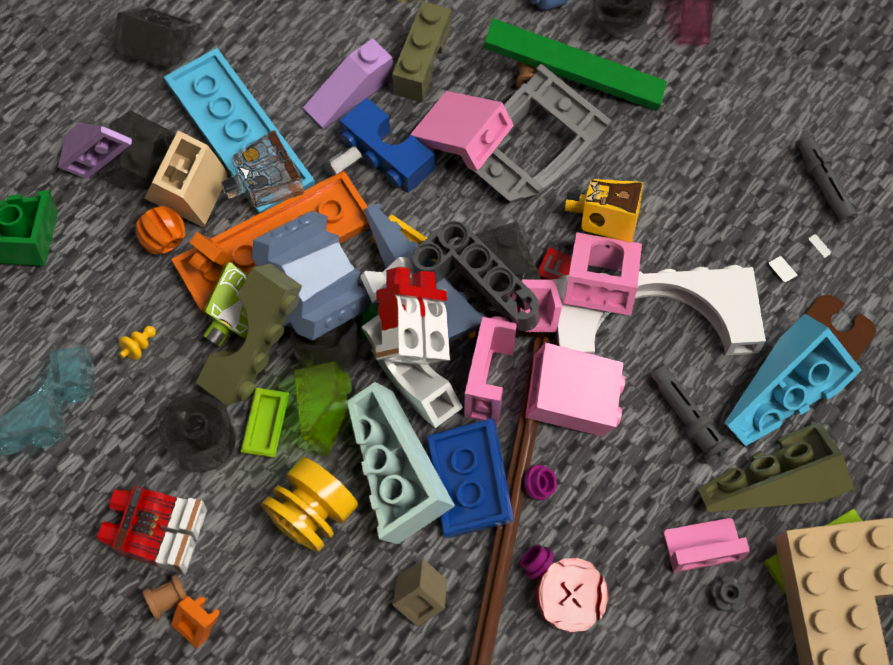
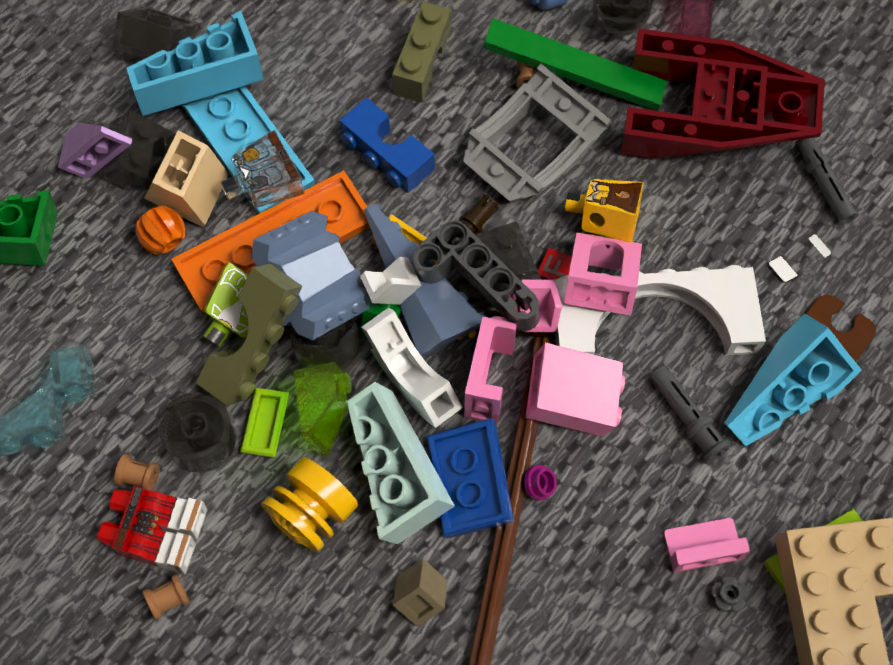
yellow hair [119,326,156,360] -> none
orange tile [171,596,220,648] -> none
orange tile [189,232,234,274] -> none
lavender slope [303,38,393,130] -> none
tile [322,147,362,175] -> none
hips [376,267,450,365] -> none
bright pink panel [410,91,514,171] -> none
magenta plate [520,544,554,579] -> none
tile [535,558,608,632] -> none
olive wedge [698,422,854,513] -> none
none -> medium nougat bush [114,454,160,491]
none -> medium azure wedge [126,11,264,116]
none -> dark brown pin [448,195,499,245]
none -> dark red wedge [620,28,825,159]

